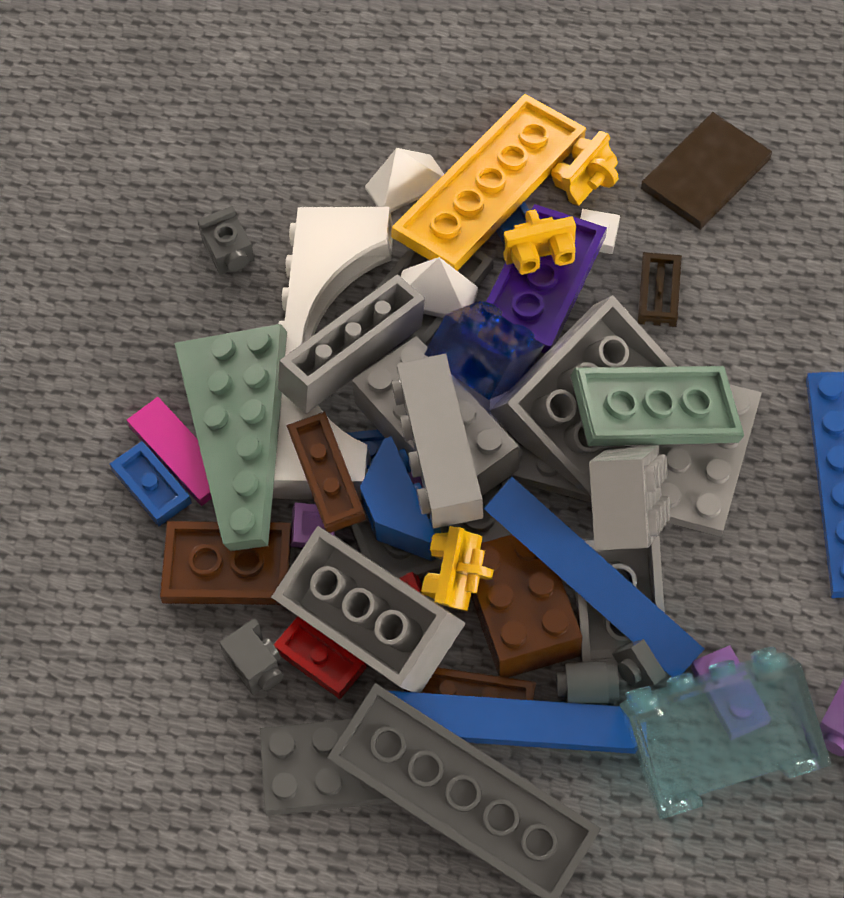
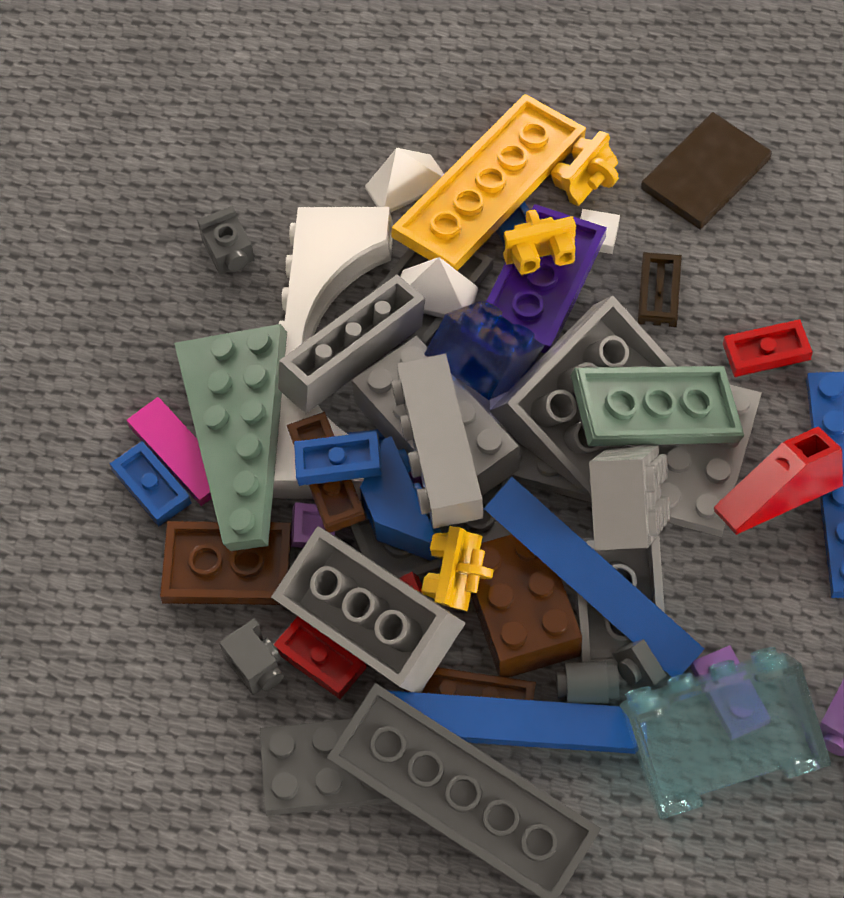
none -> blue plate [294,431,382,486]
none -> red slope [714,426,843,535]
none -> red plate [723,319,813,377]

